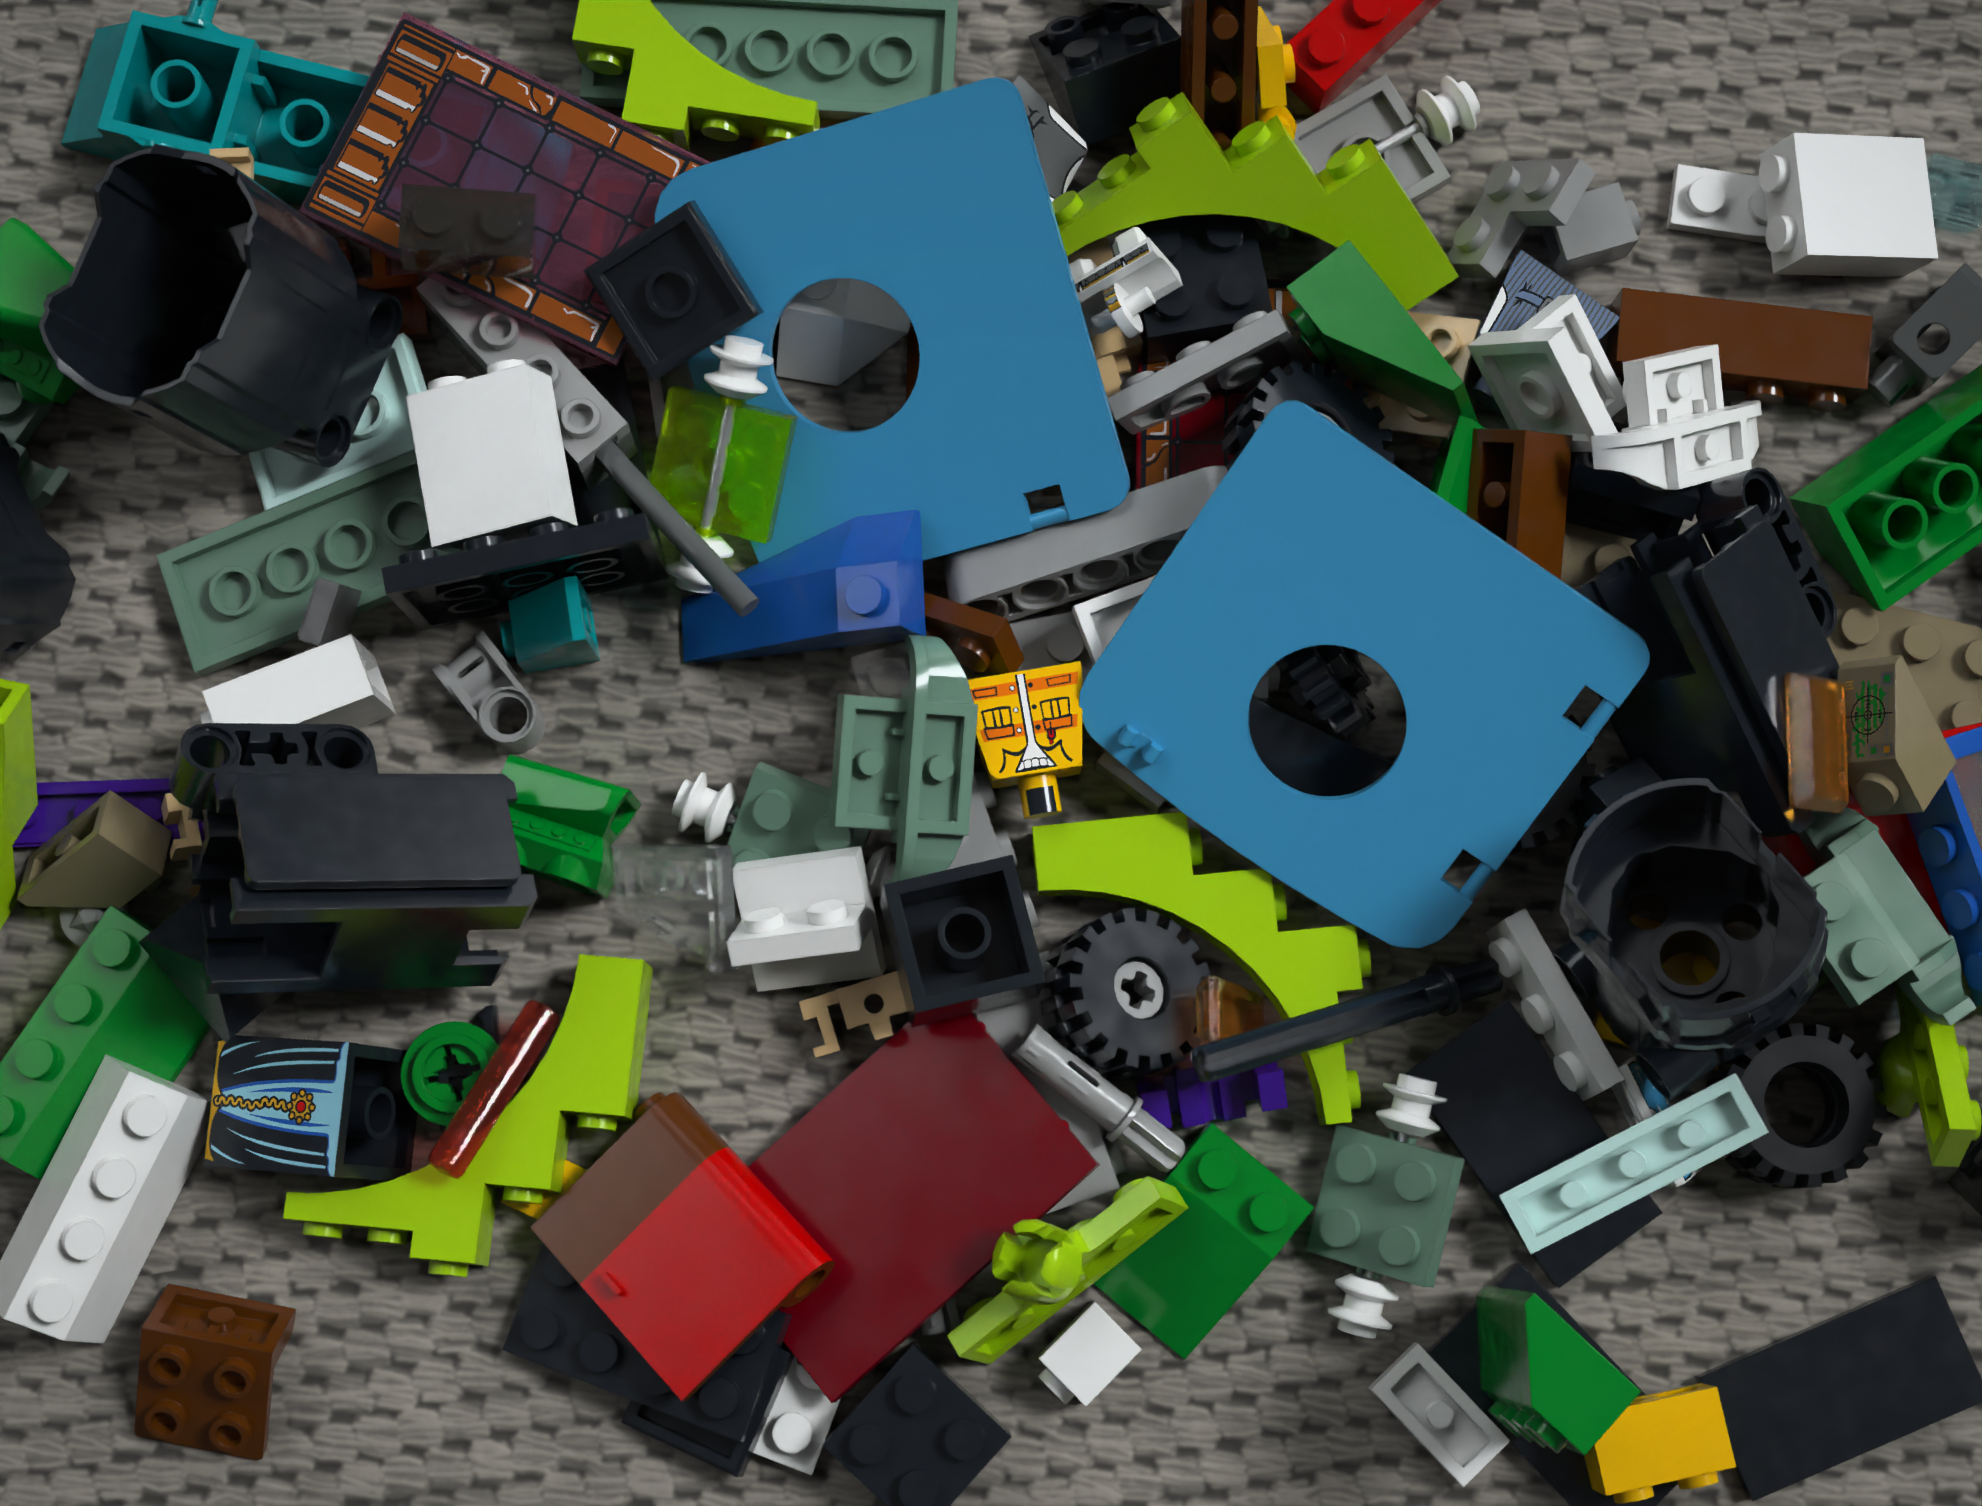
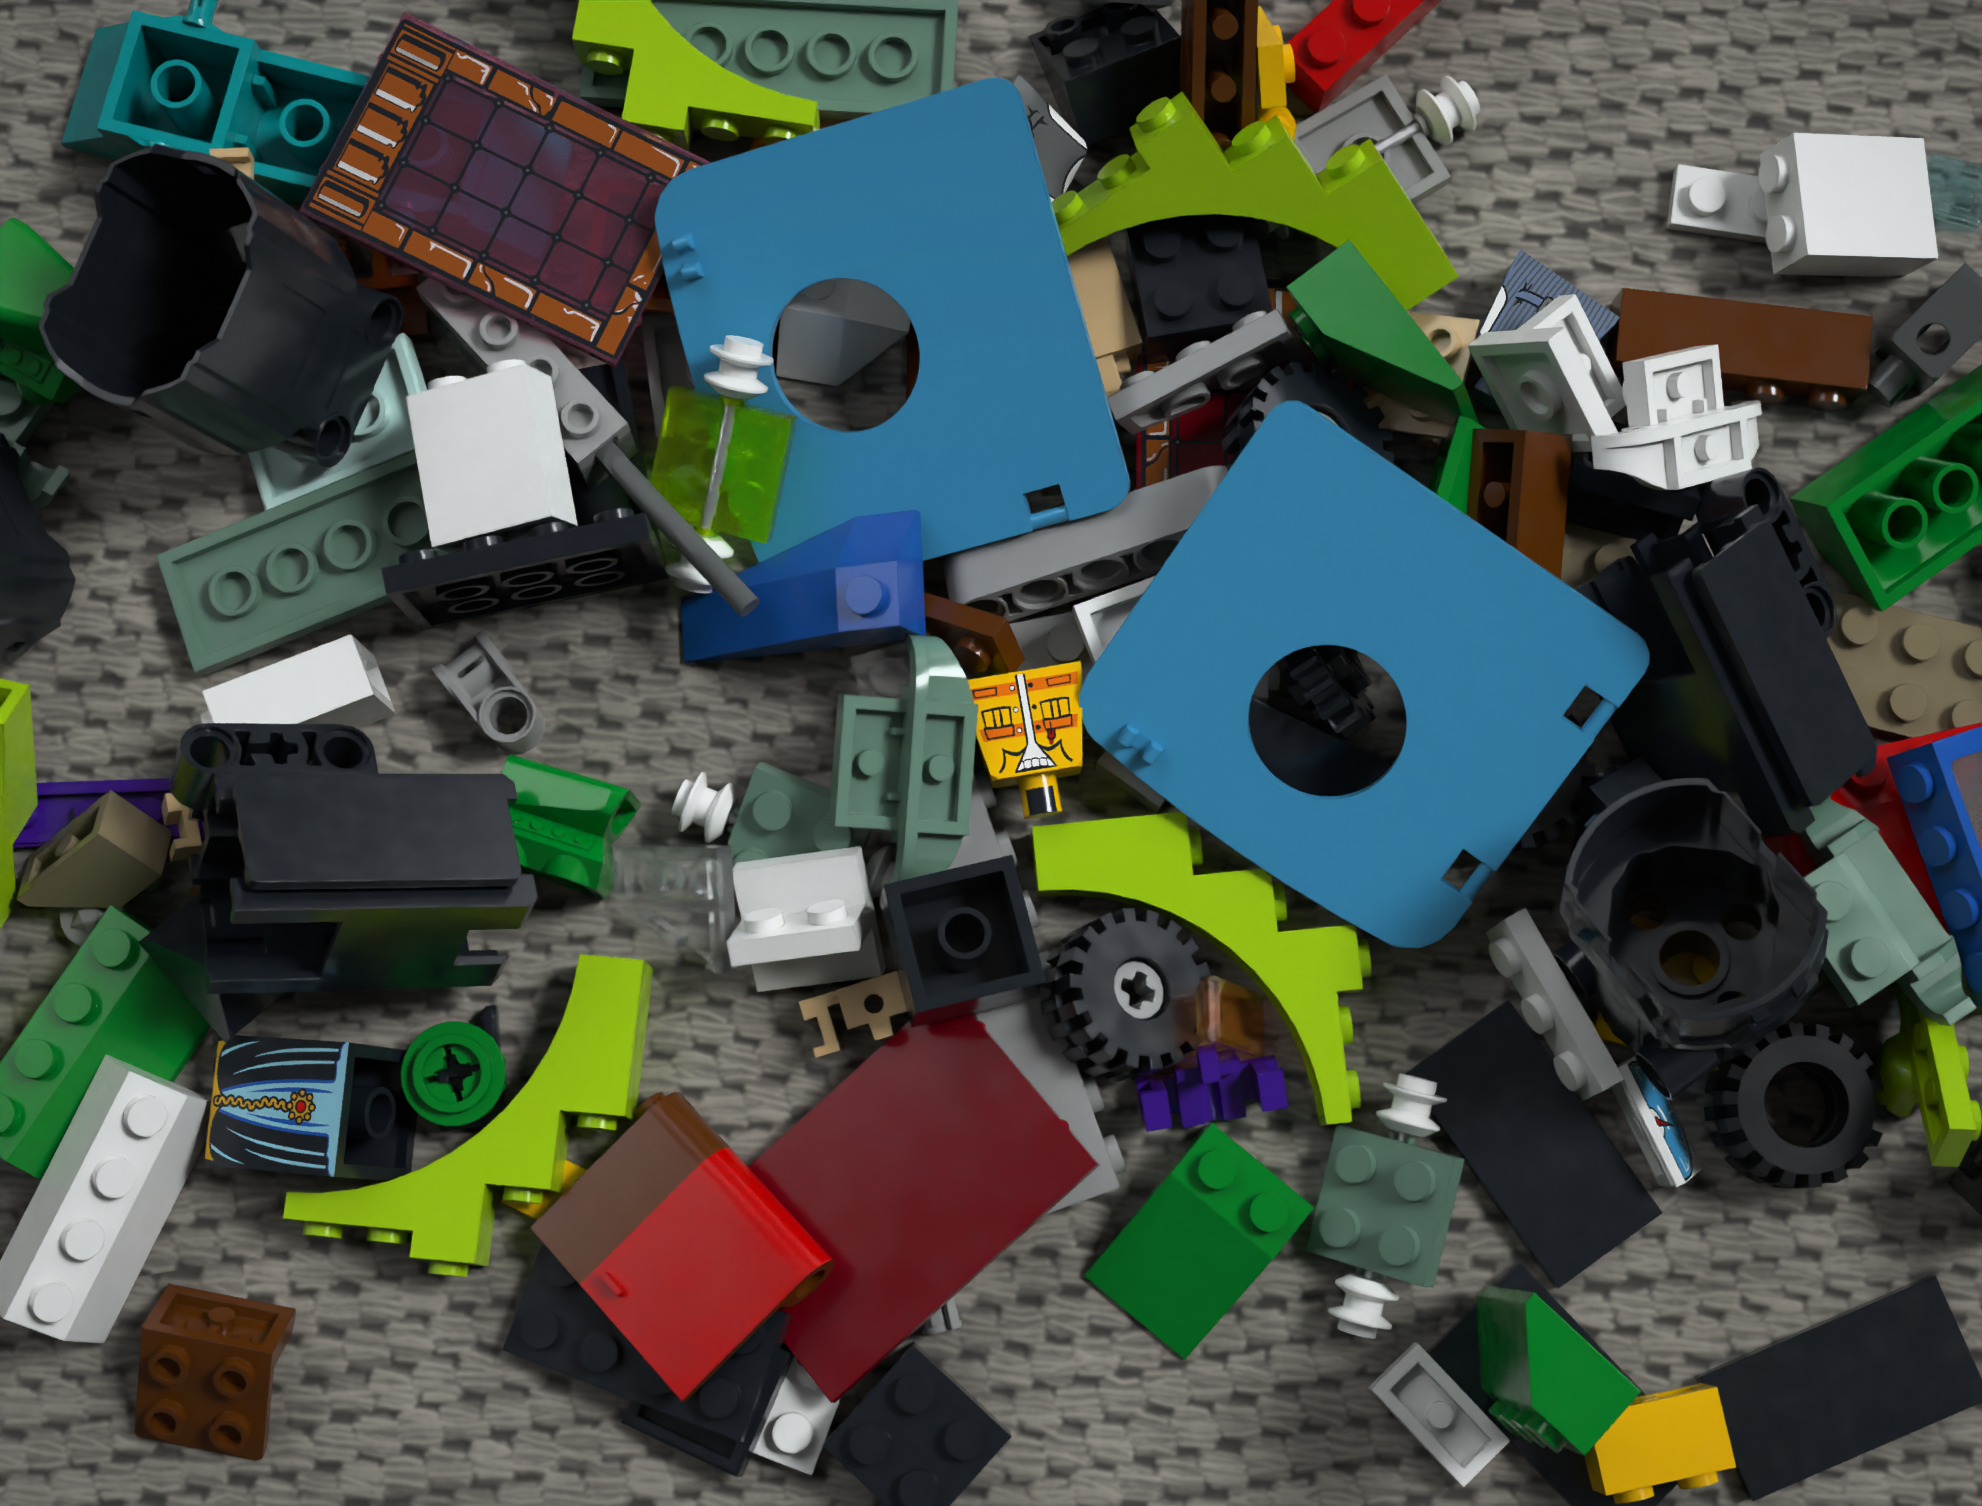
flat silver tile [297,577,362,646] -> none
clear smoke brick [398,184,538,279] -> none
clear red axle [428,1000,559,1179] -> none
teal slope [501,576,600,673] -> none
black tile [583,200,764,381] -> none
lime plate [947,1176,1189,1365] -> none
light grey axle [1011,1024,1185,1173] -> none
white brick [1038,1300,1142,1406] -> none
white hips [1069,227,1183,338] -> none
black axle [1190,957,1503,1082] -> none
light grey plate [1447,158,1596,278] -> none
light aqua plate [1499,1073,1769,1254] -> none
light grey brick [1539,182,1641,276] -> none
clear orange tile [1785,672,1849,814] -> none
dark tan slope [1837,655,1957,816] -> none

